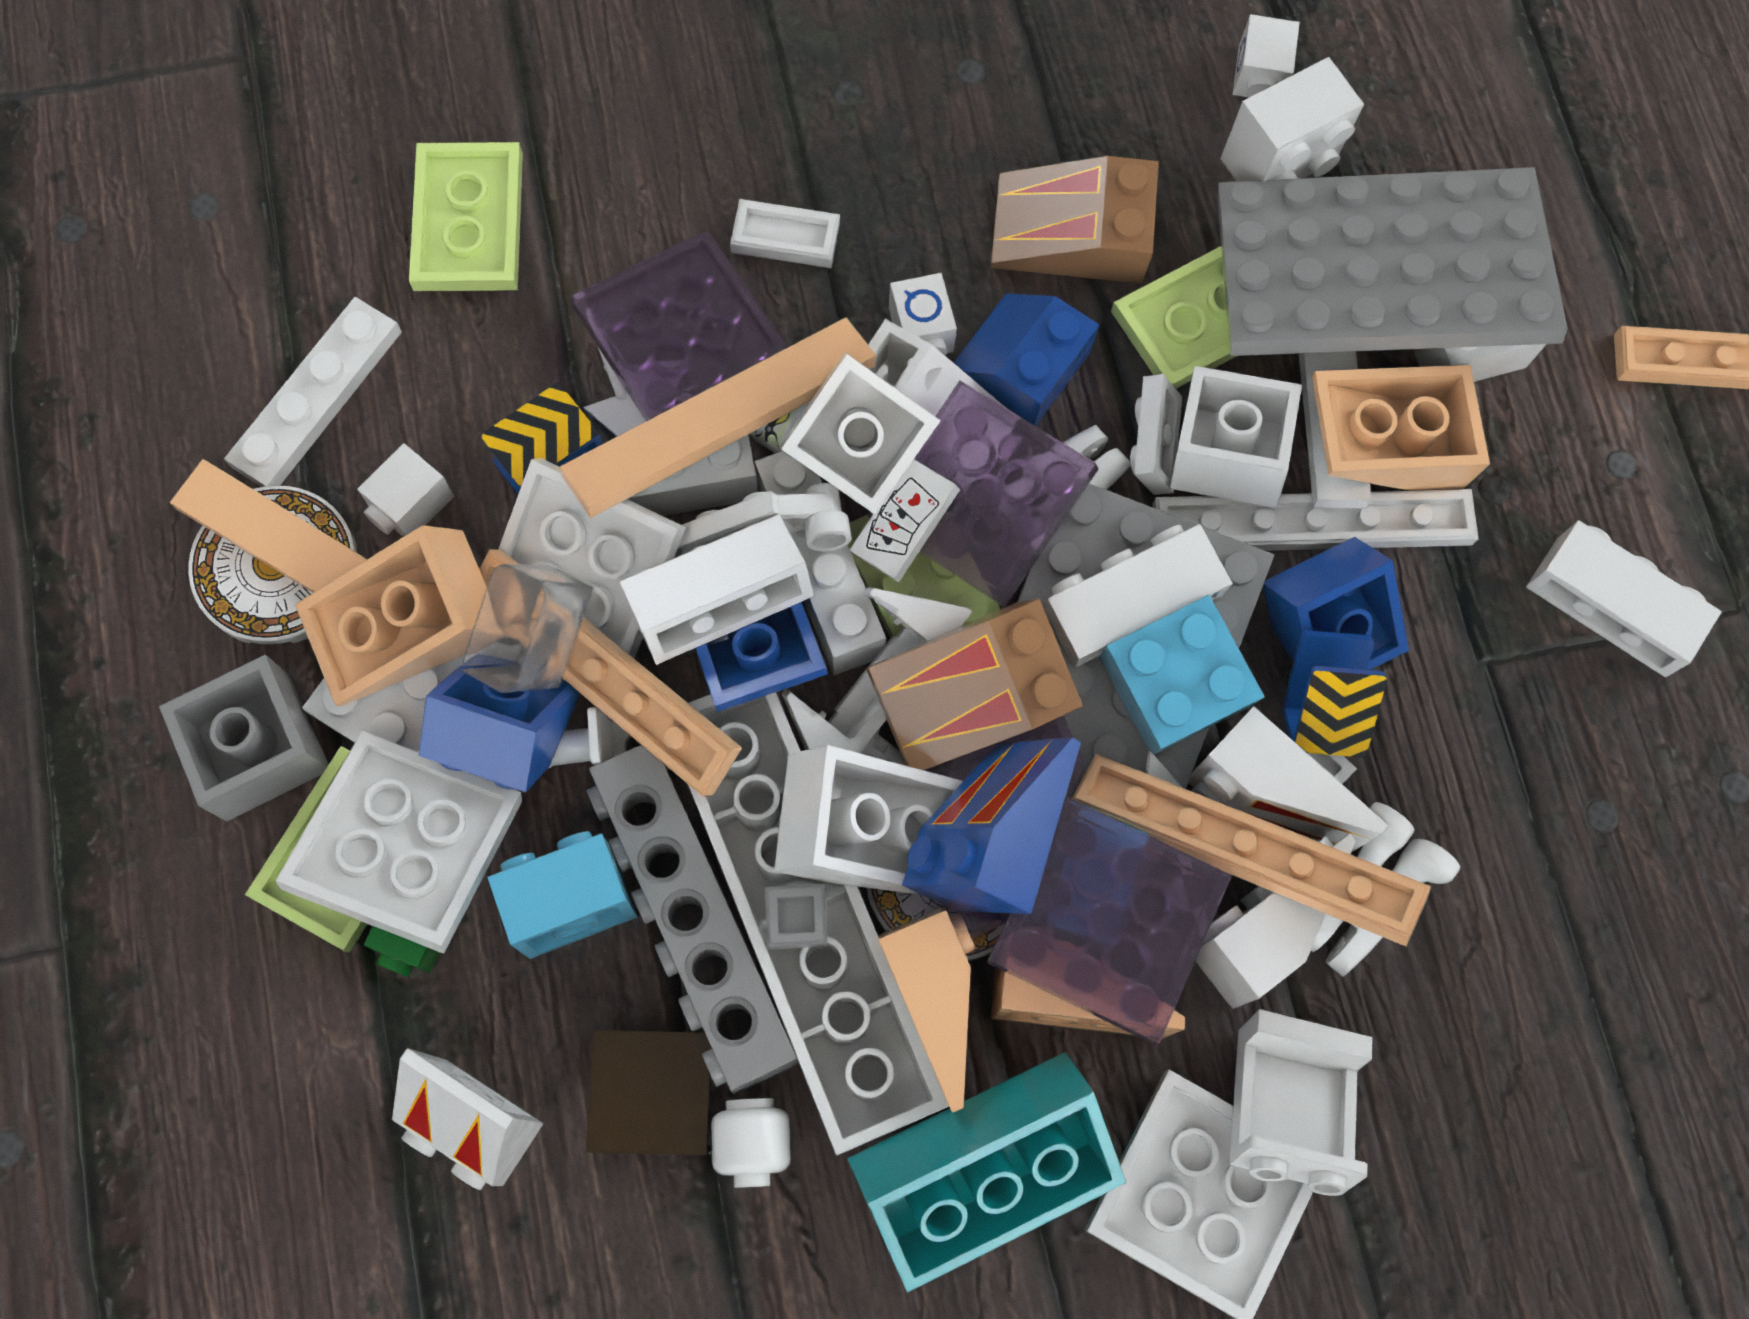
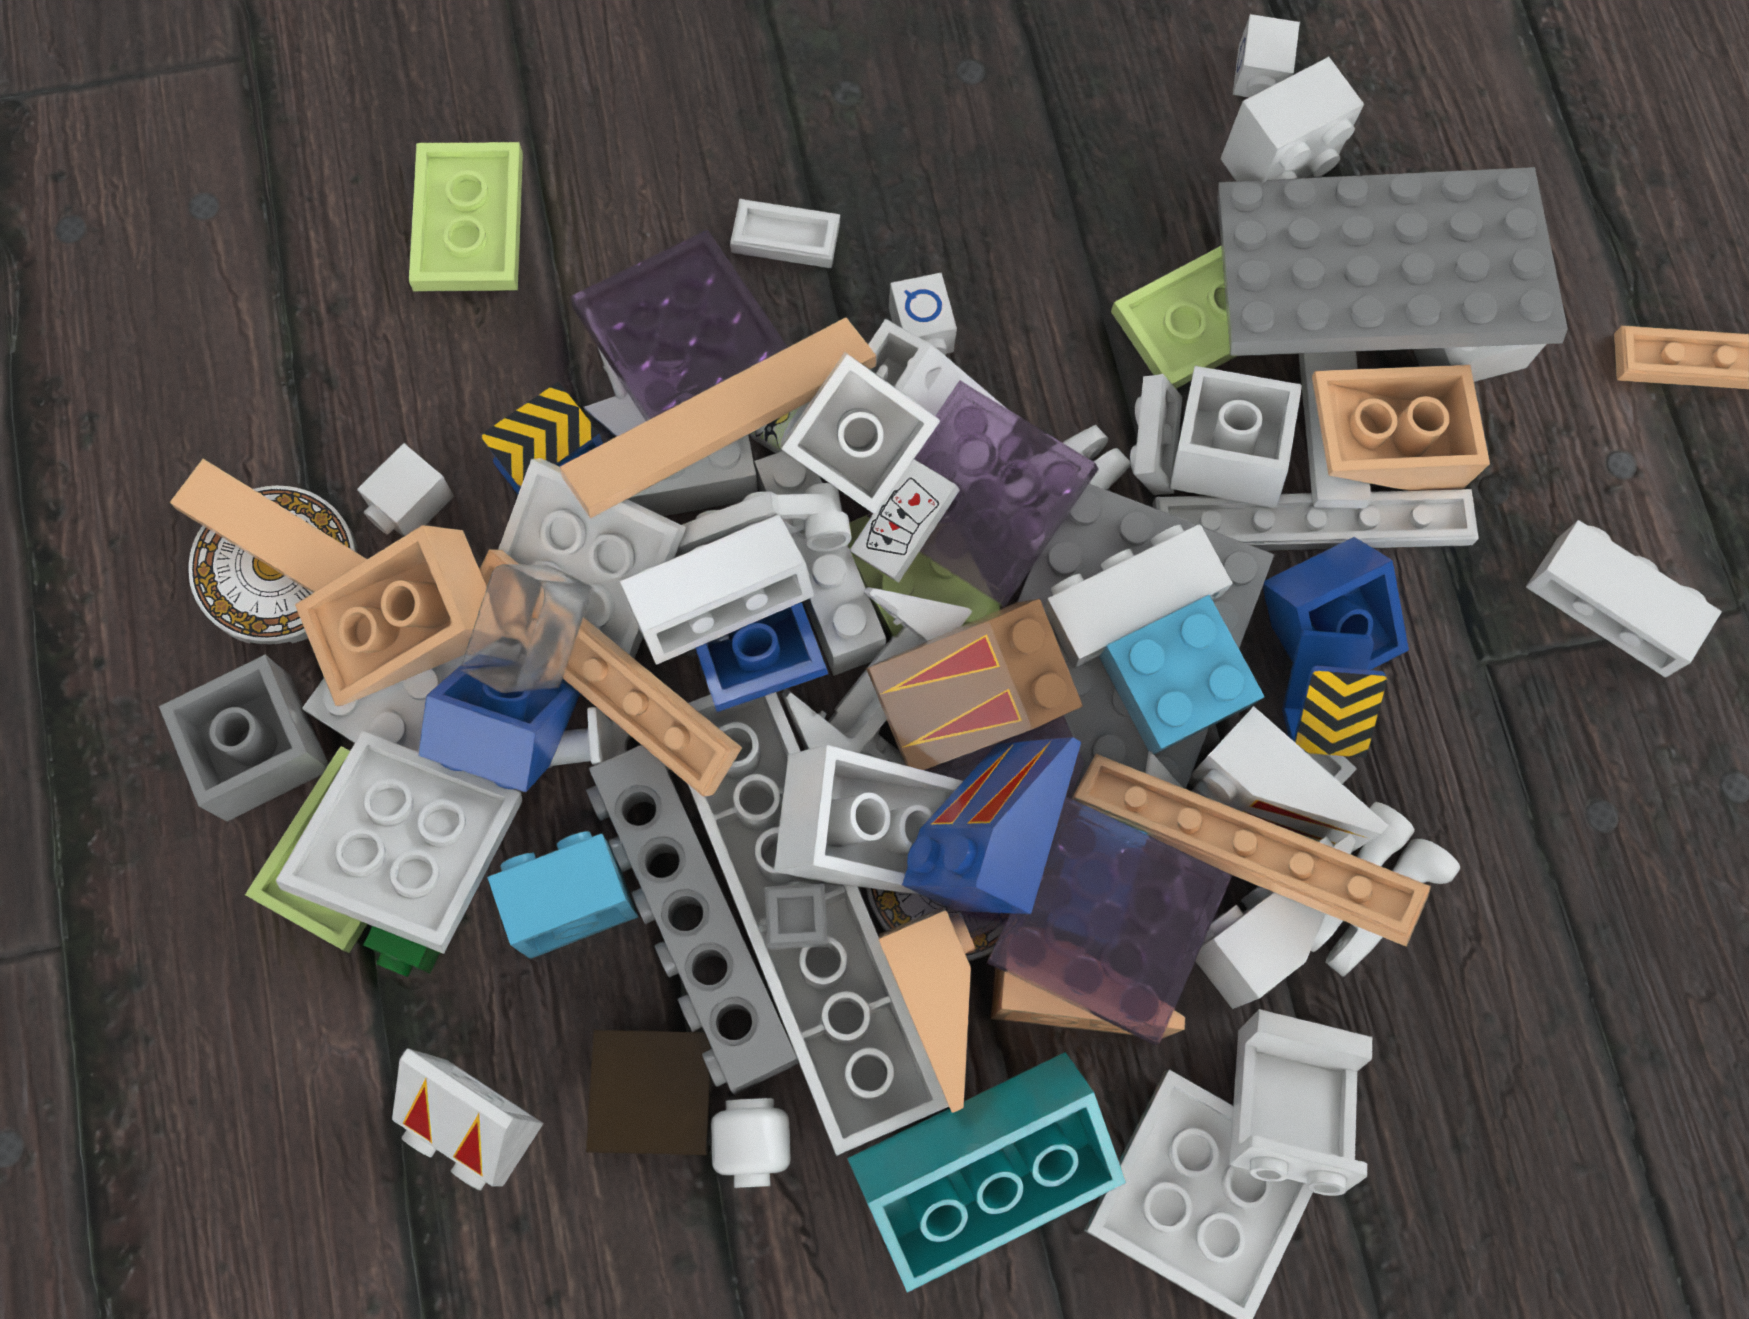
white plate [224,297,402,487] -> none
blue slope [954,293,1100,430] -> none
medium nougat slope [990,156,1159,284] -> none

